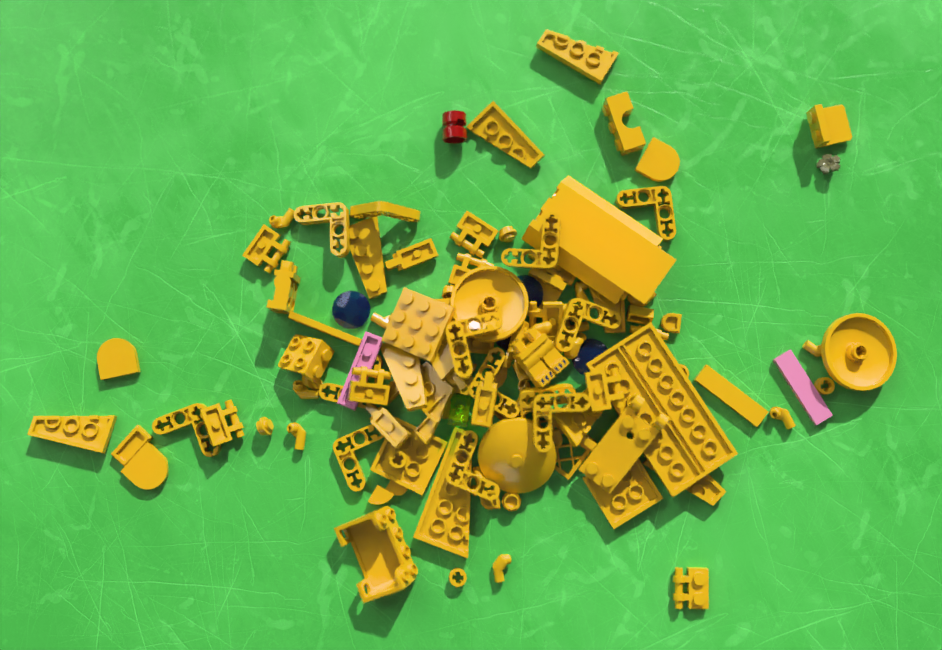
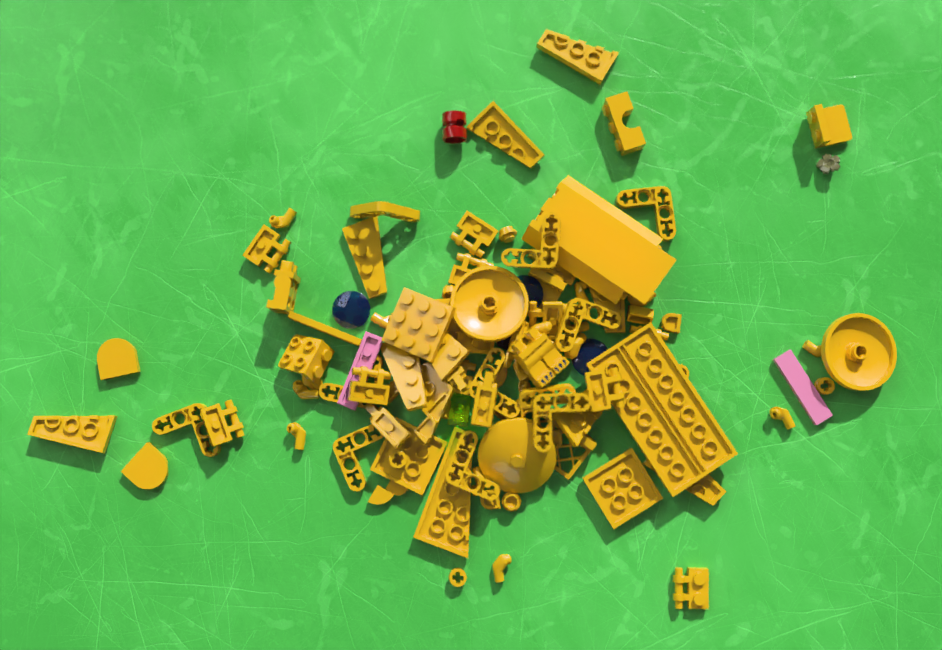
yellow tile [111,425,153,467] -> none
yellow plate [256,417,274,436] -> none
yellow beam [294,202,350,258] -> none
yellow windscreen [334,506,418,603] -> none
yellow hinge [385,238,438,271] -> none
yellow beam [446,312,502,379] -> none
yellow hinge [578,394,670,494] -> none
yellow tile [634,137,680,182] -> none
yellow tile [694,364,768,427] -> none

